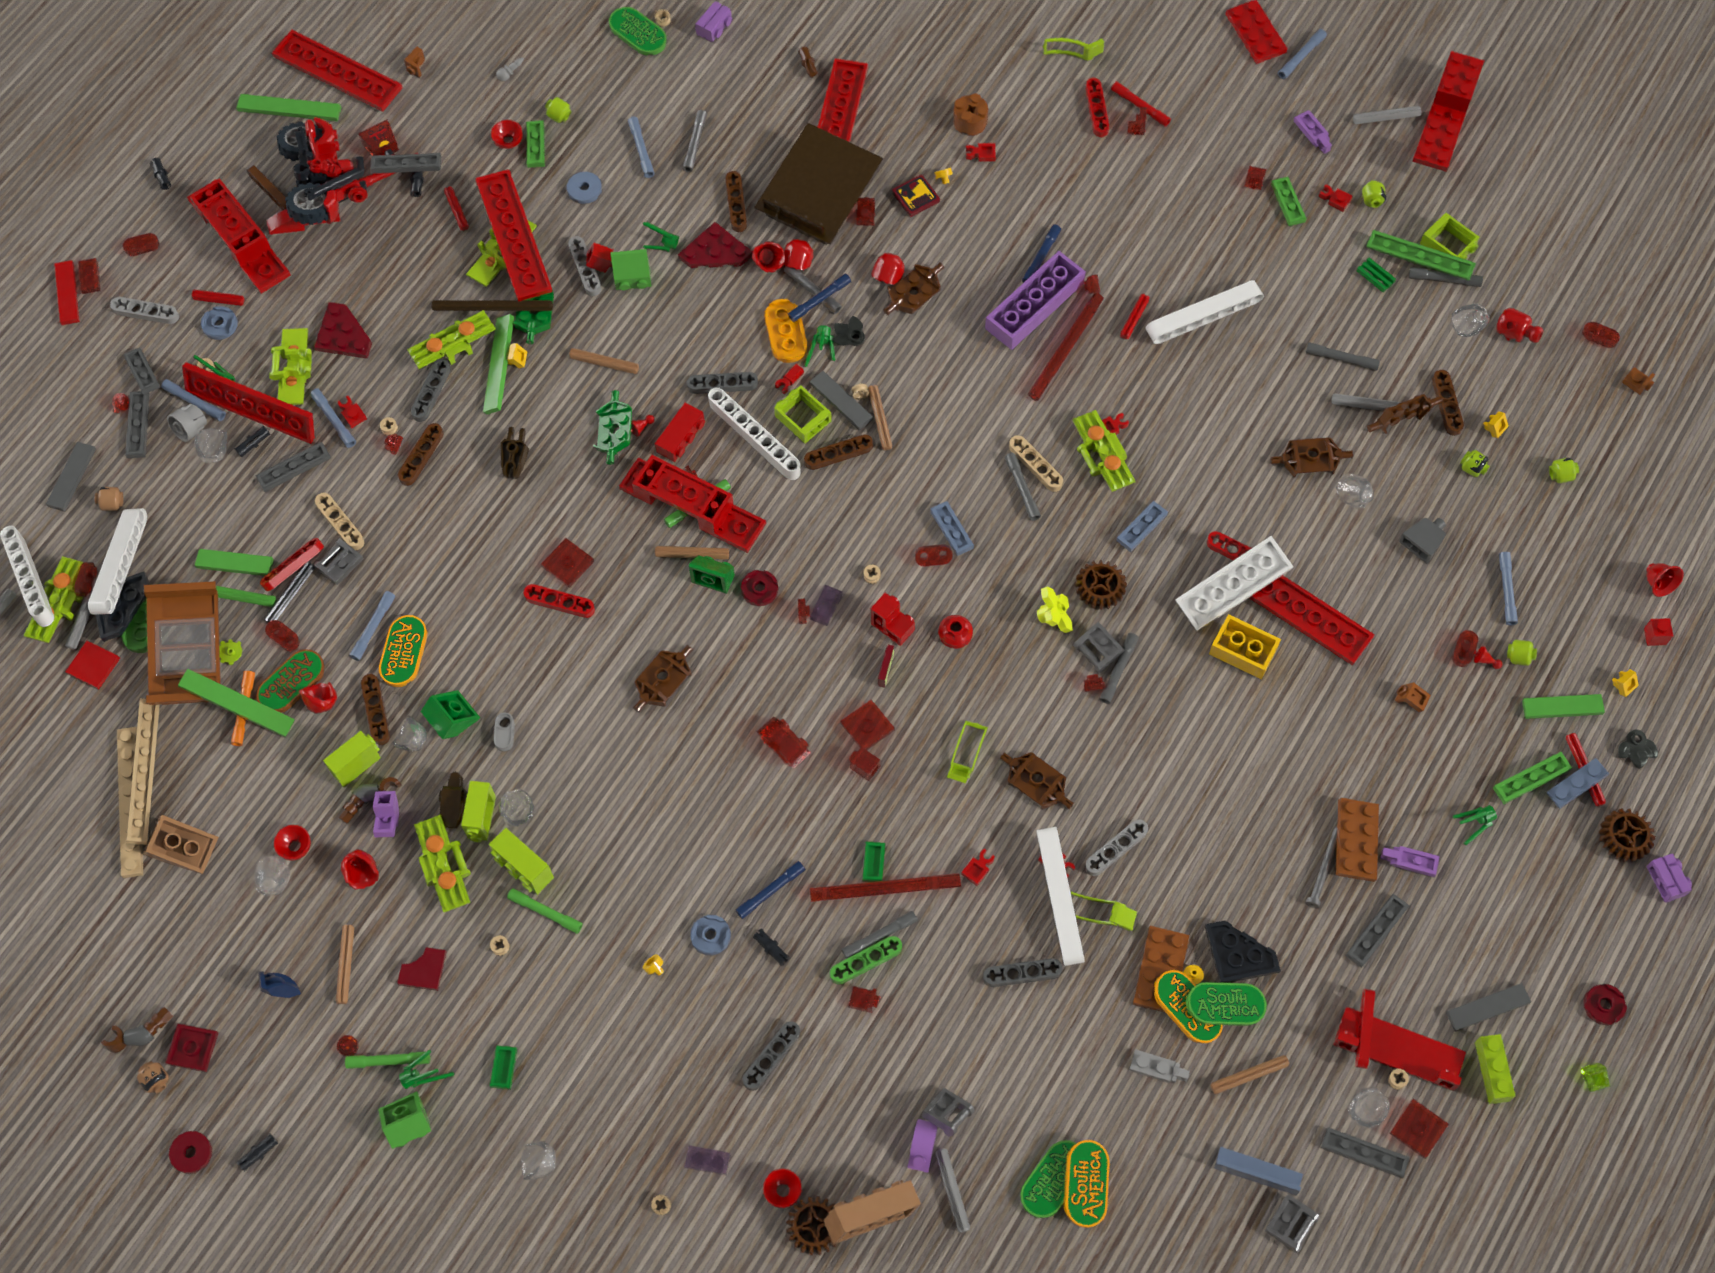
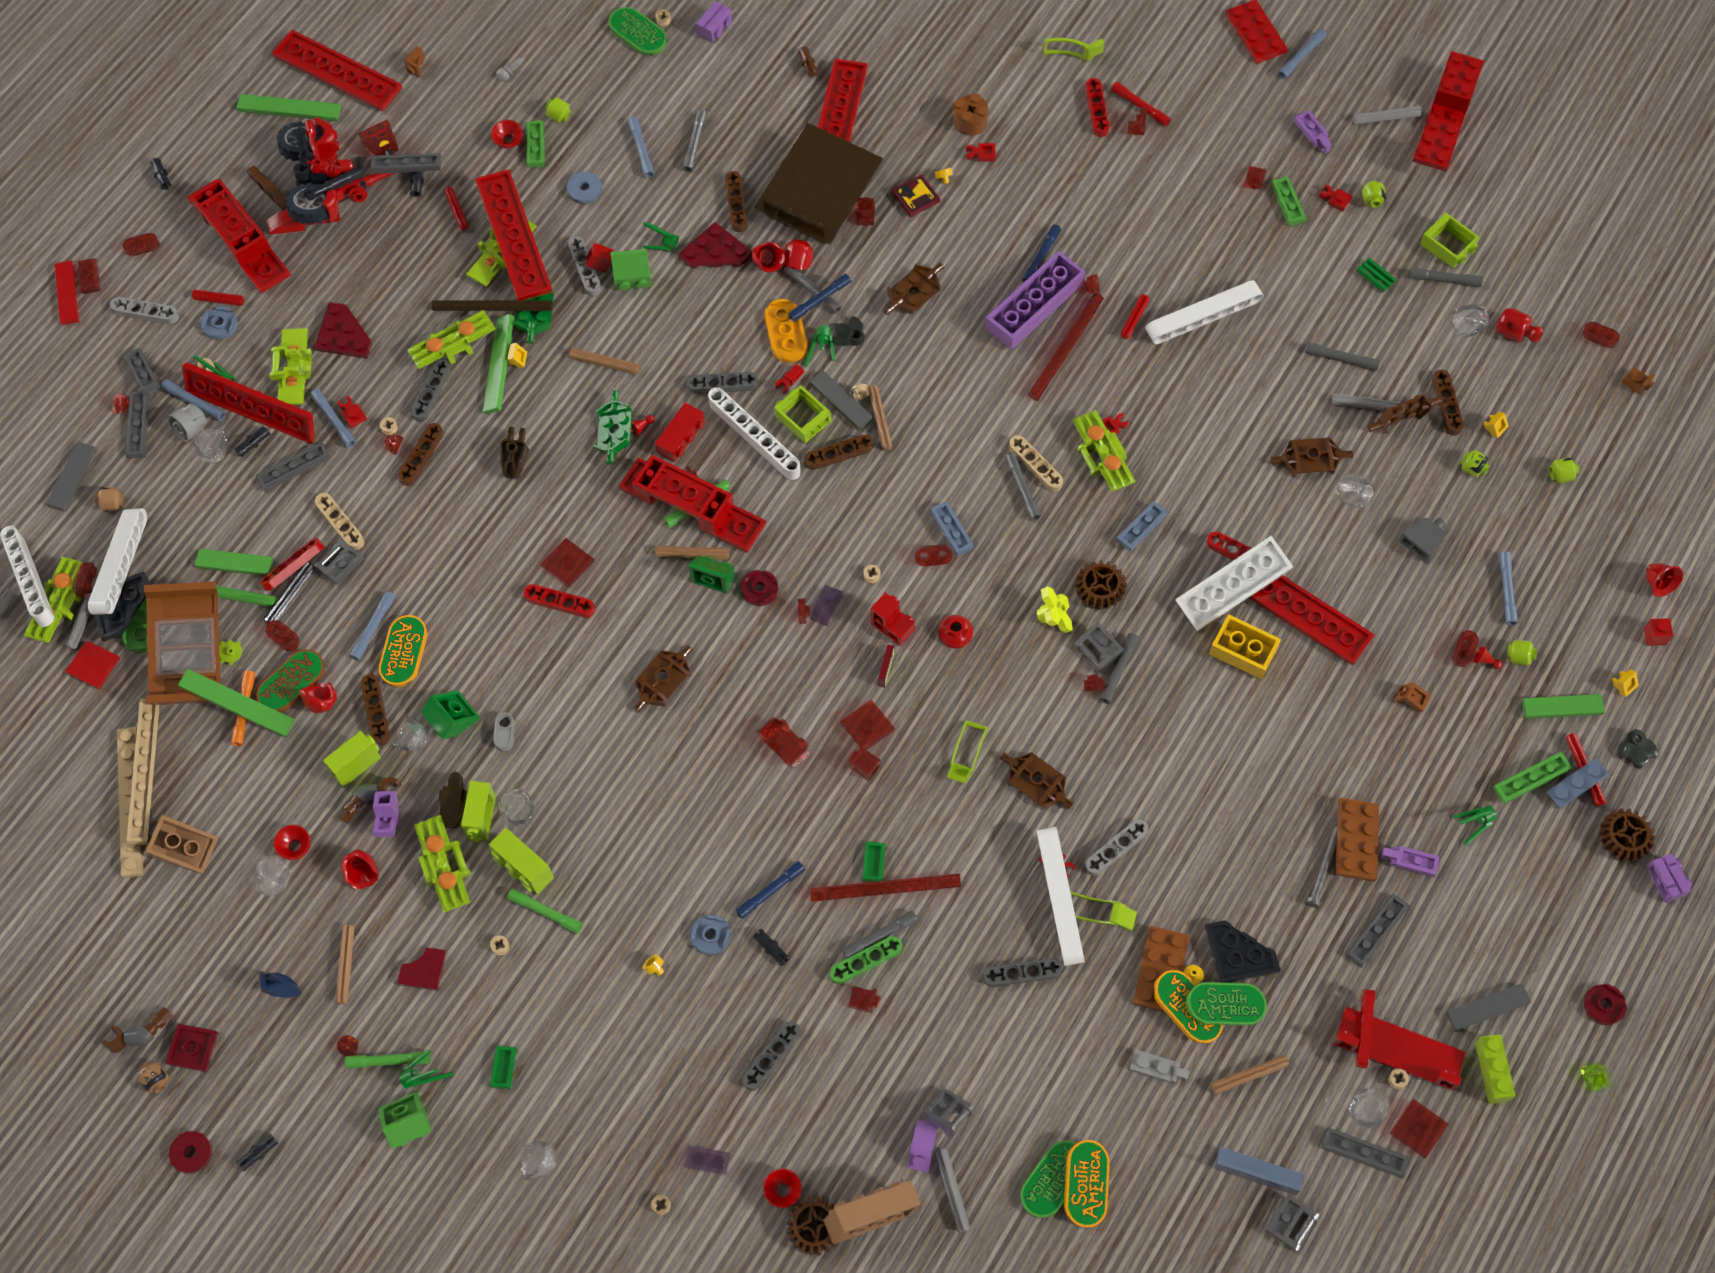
red hair [871,253,905,285] -> none
red plate [961,849,995,886] -> none
bright green tile [1367,230,1476,281] -> none

